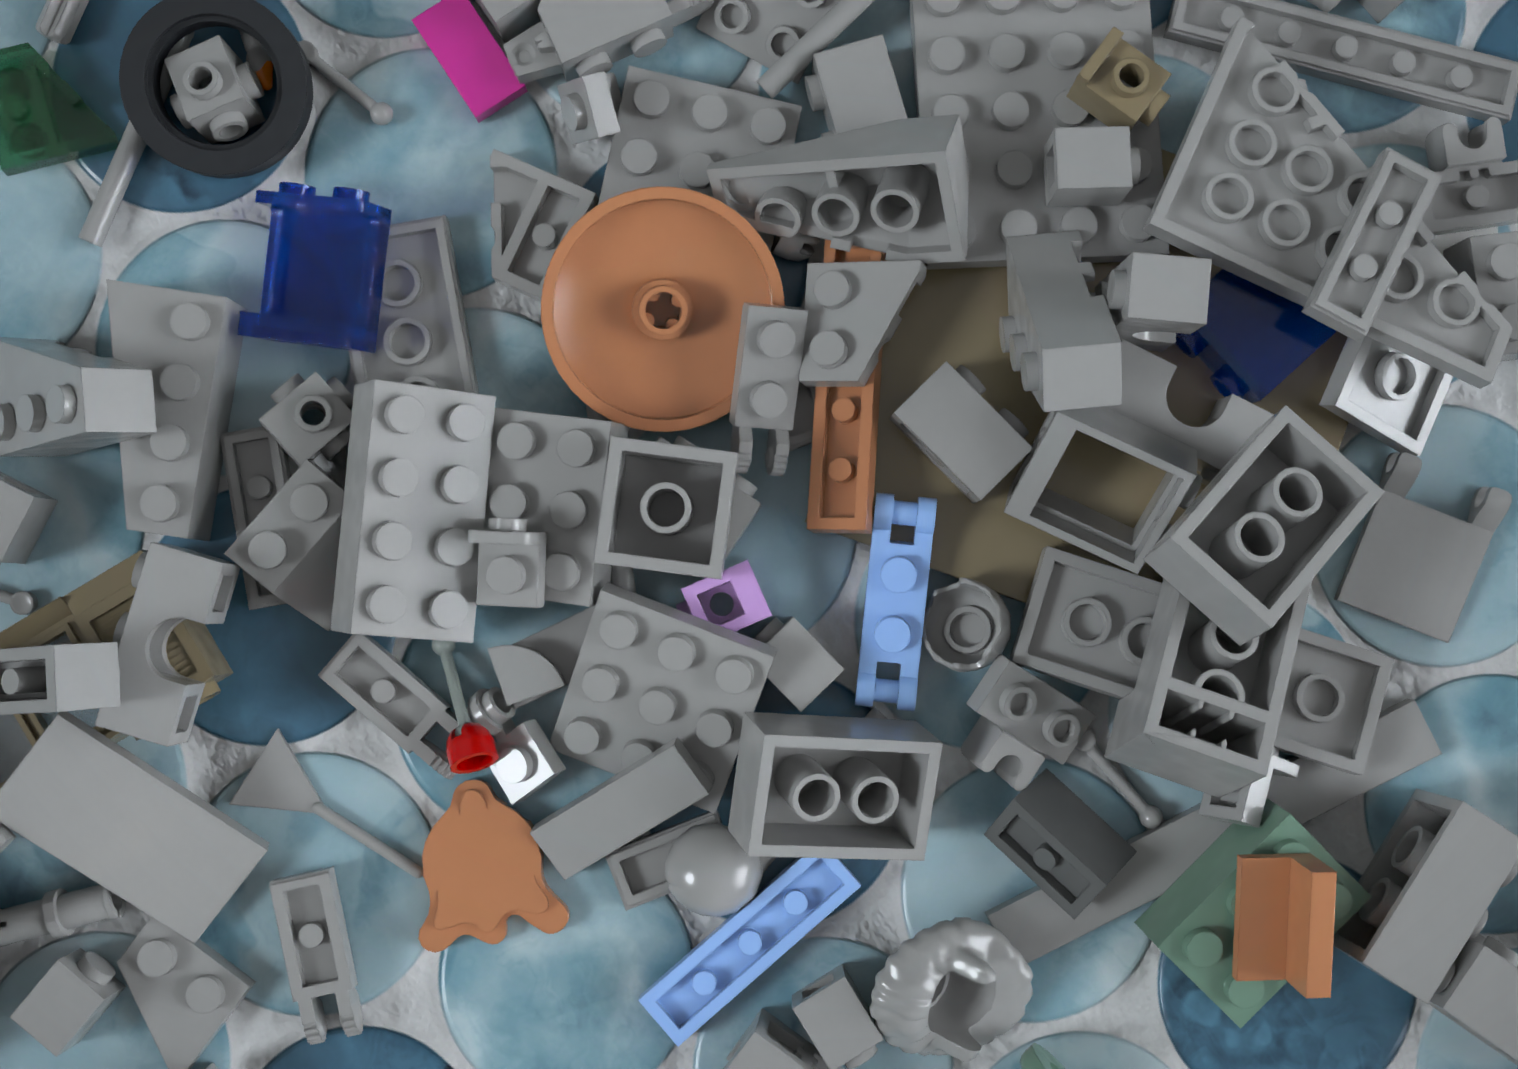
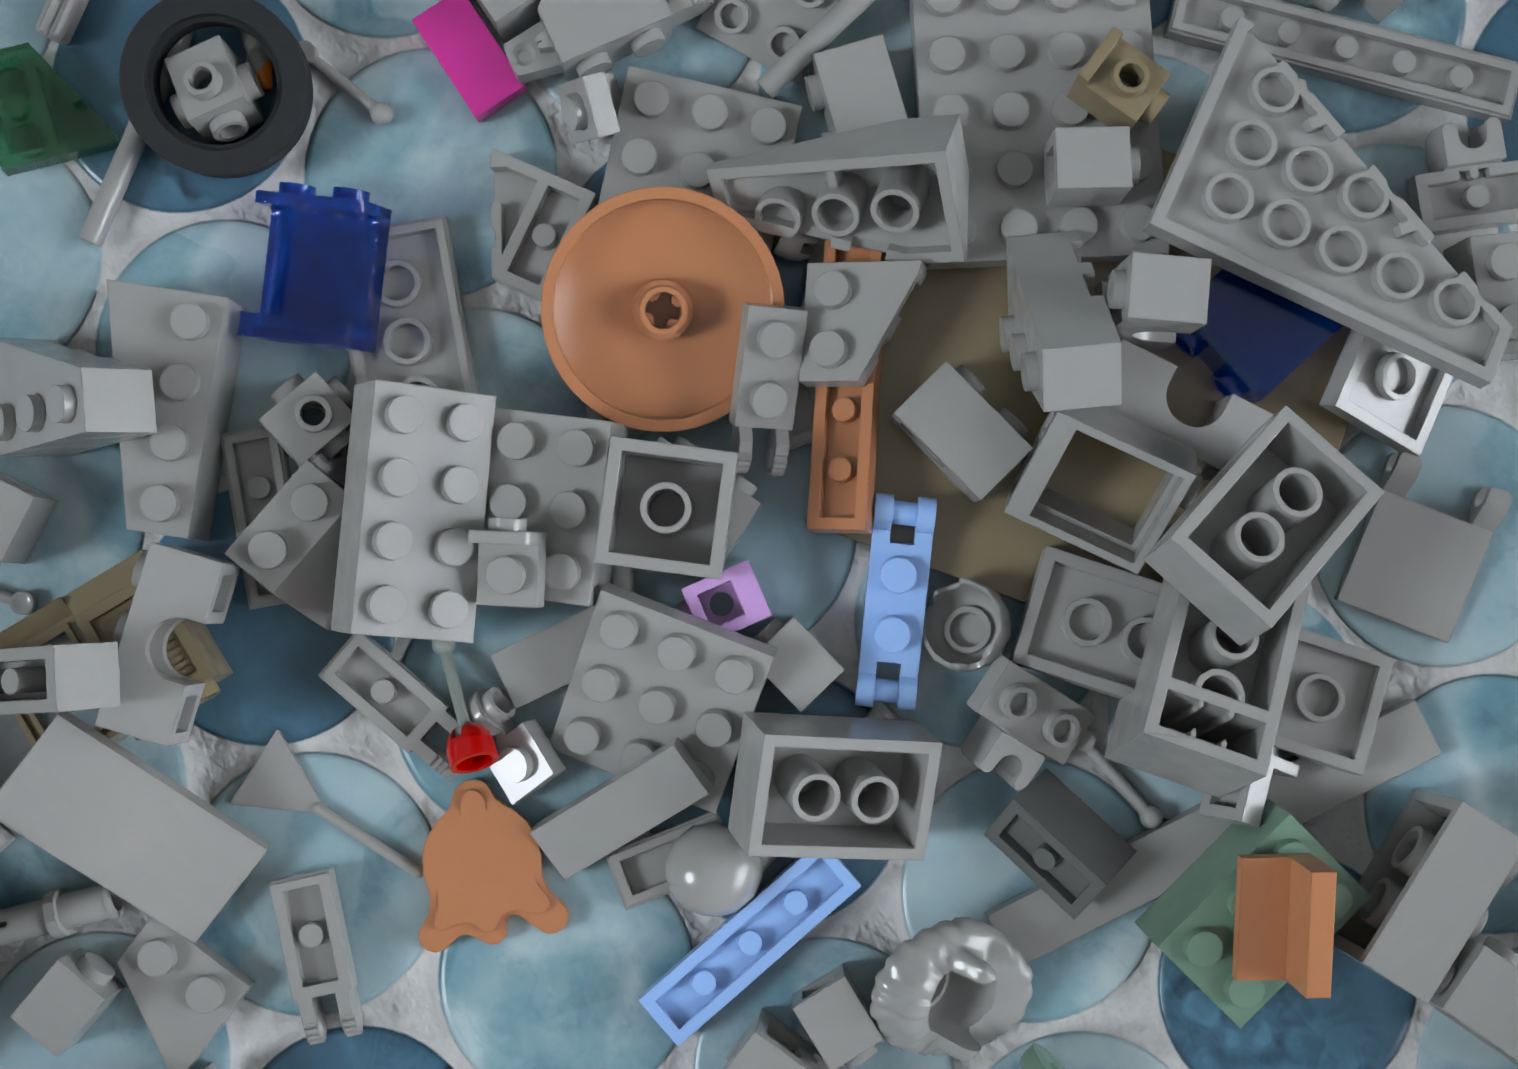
light grey tile [487,645,567,706] -> none
light grey tile [1302,147,1443,342] -> none

